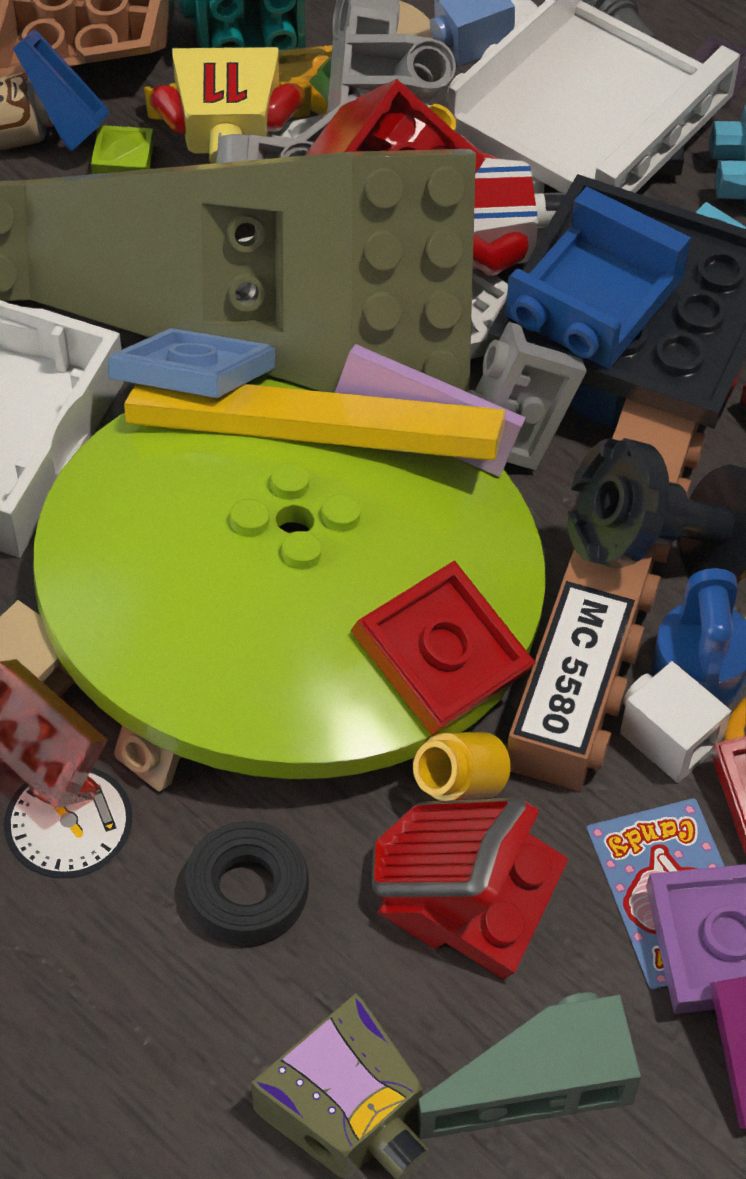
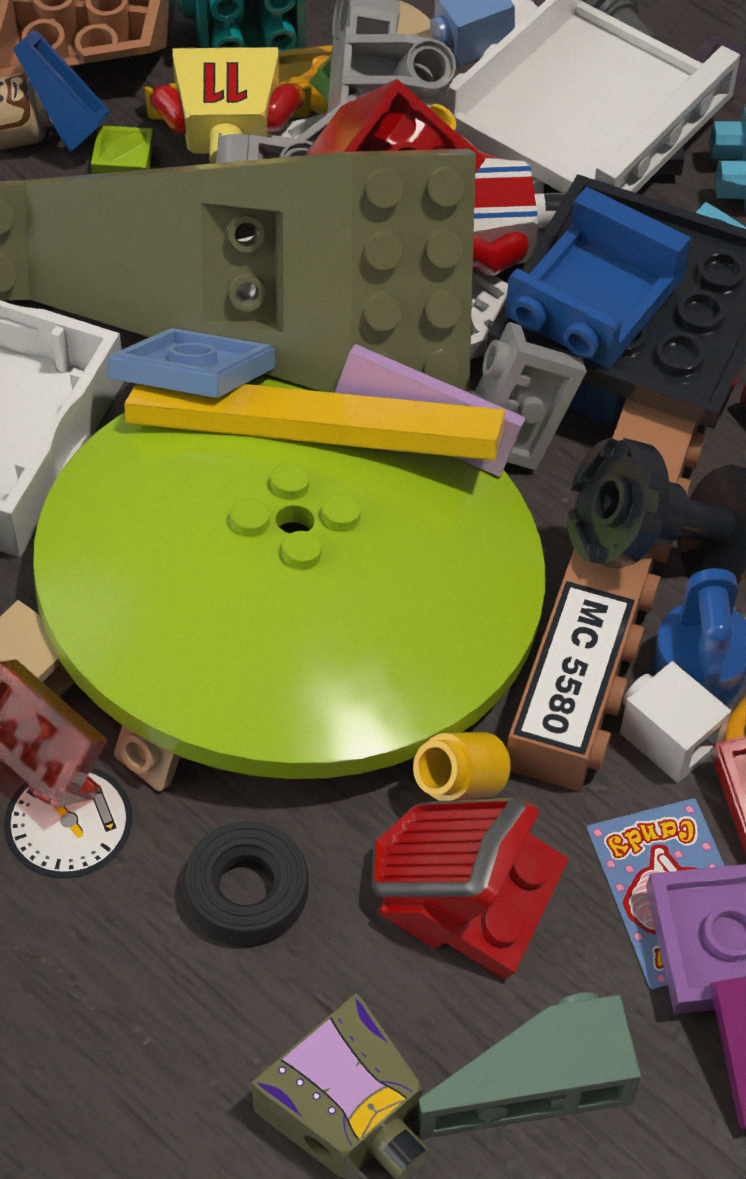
red tile [350,560,536,736] -> none

